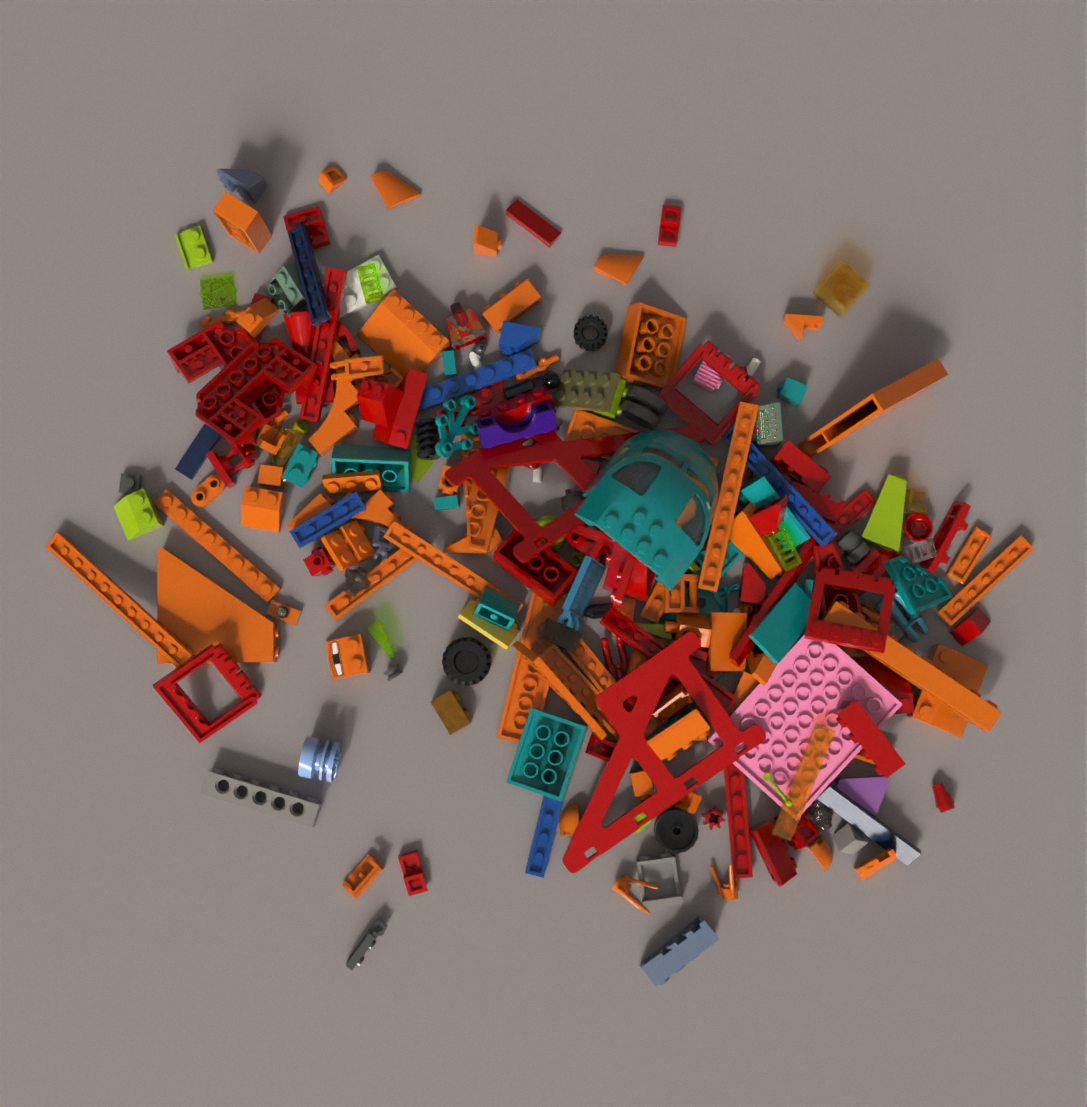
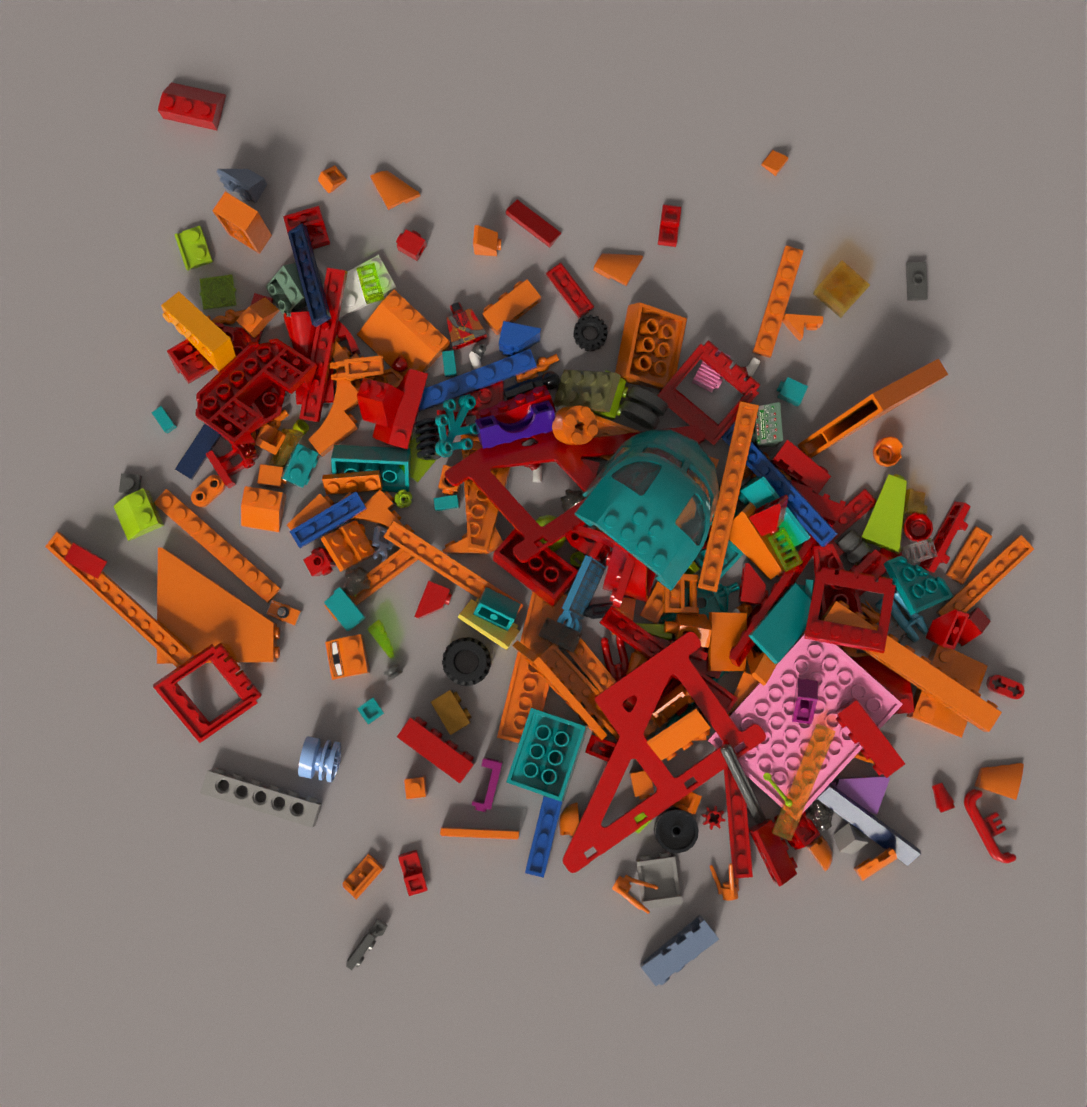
none -> red slope [64,542,108,579]
none -> teal piece [151,406,177,434]
none -> red slope [158,82,226,131]
none -> light orange wedge [161,291,236,372]
none -> teal panel [324,587,366,632]
none -> teal tile [357,697,385,725]
none -> red hinge [391,355,408,372]
none -> lime plate [394,489,412,508]
none -> red brick [396,229,427,261]
none -> red brick [397,716,476,783]
none -> orange brick [404,776,427,799]
none -> red slope [414,581,453,619]
none -> orange tile [440,827,519,840]
none -> magenta panel [472,757,503,812]
none -> red tile [546,262,594,319]
none -> orange brick [552,405,598,445]
none -> dark grey axle [720,744,766,824]
none -> orange plate [752,245,804,358]
none -> orange slope [761,150,789,176]
none -> magenta slope [792,678,818,724]
none -> orange hair [873,436,903,467]
none -> dark grey plate [906,262,928,301]
none -> red slope [926,609,970,650]
none -> red piece [964,789,1017,863]
none -> orange slope [975,763,1024,800]
none -> red beam [986,675,1025,699]

